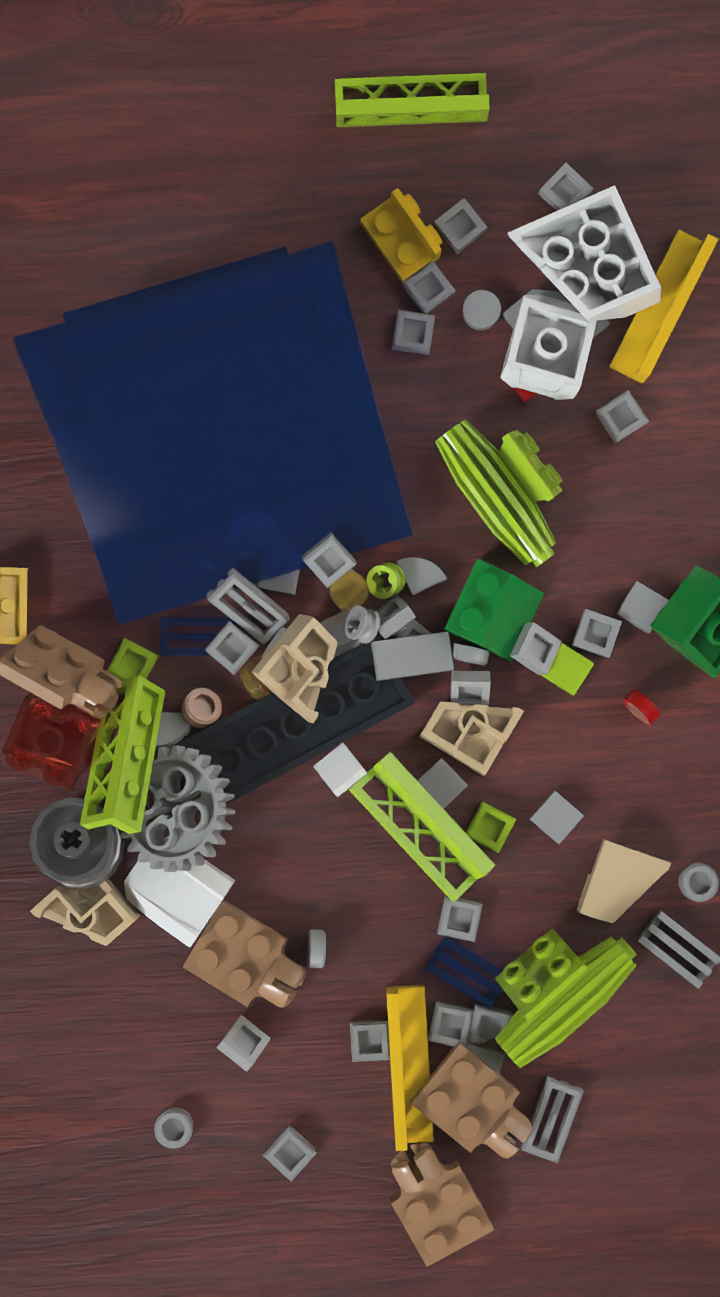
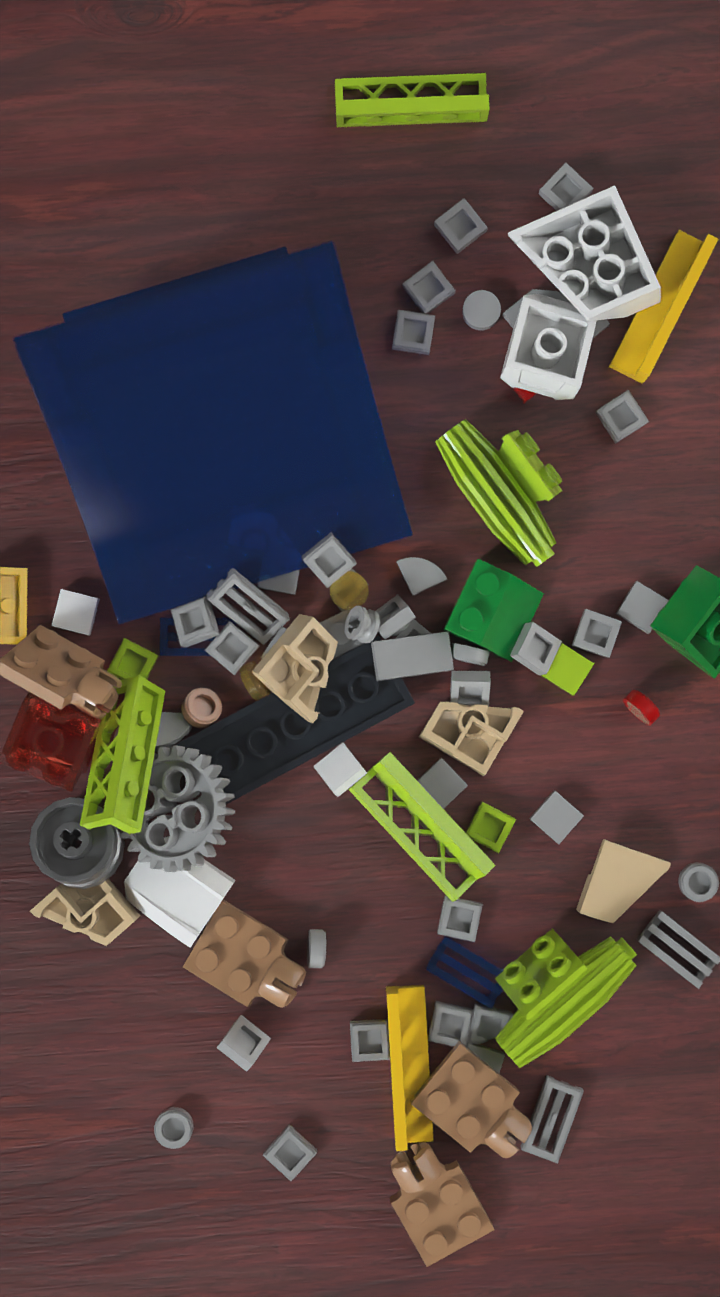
yellow bracket [360,188,443,284] -> none
lime bush [366,562,405,599] -> none
none -> white tile [51,589,100,636]
none -> light grey tile [171,597,220,648]

